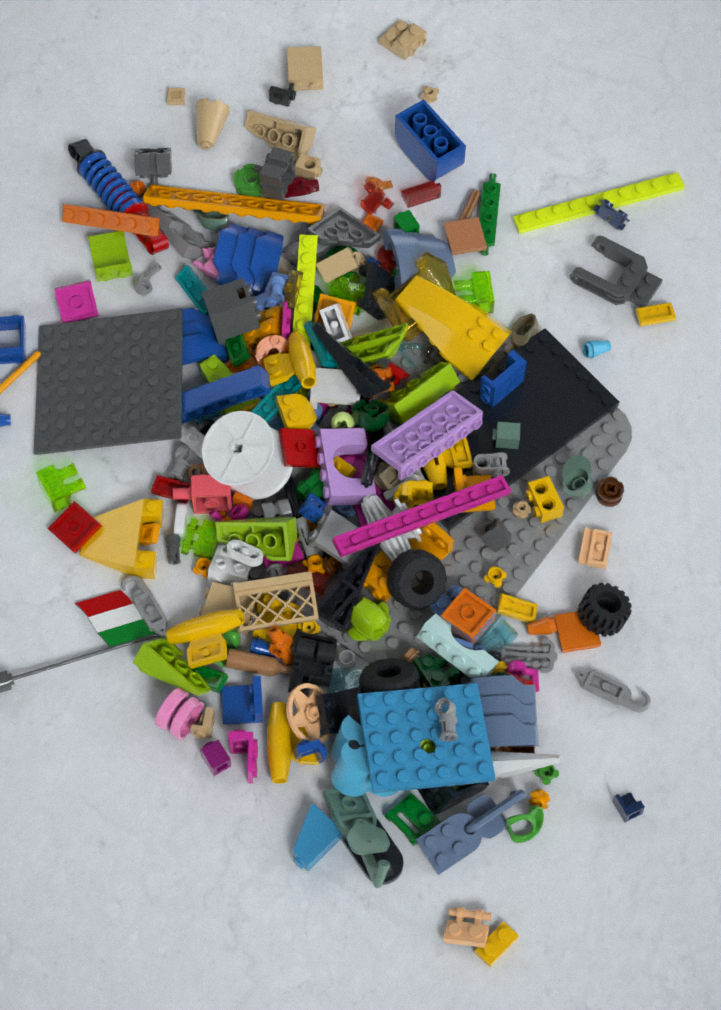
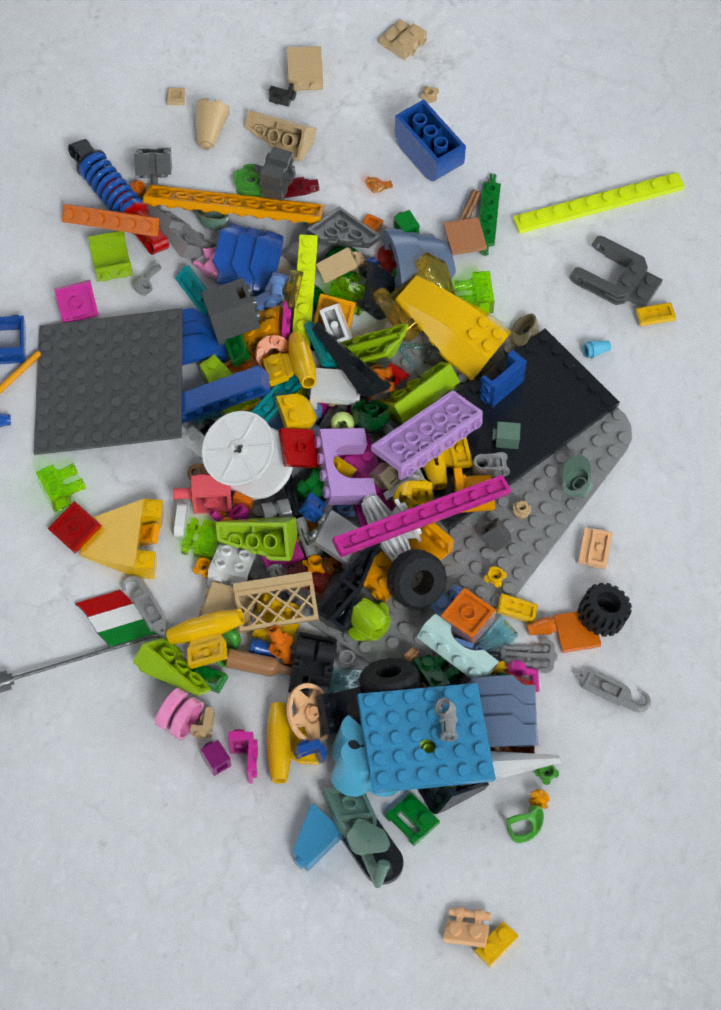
red plate [151,475,191,503] -> none
dark grey pin [165,534,181,565] -> none
light grey connector [167,444,190,482] -> none
blue bracket [222,676,263,725] -> none
white plate [226,540,263,567] -> none
tan brick [295,153,323,180] -> none
yellow plate [297,621,321,634] -> none
clear red plate [360,180,394,215] -> none
black axle [361,429,384,488] -> none
clear red panel [401,181,441,208] -> none
sand blue plate [415,790,526,875] -> none
yellow brick [525,476,564,523] -> none
dark blue hinge [593,199,630,231] -> none
reddish brown wheel [596,477,624,507] -> none
dark blue panel [612,793,645,823] -> none

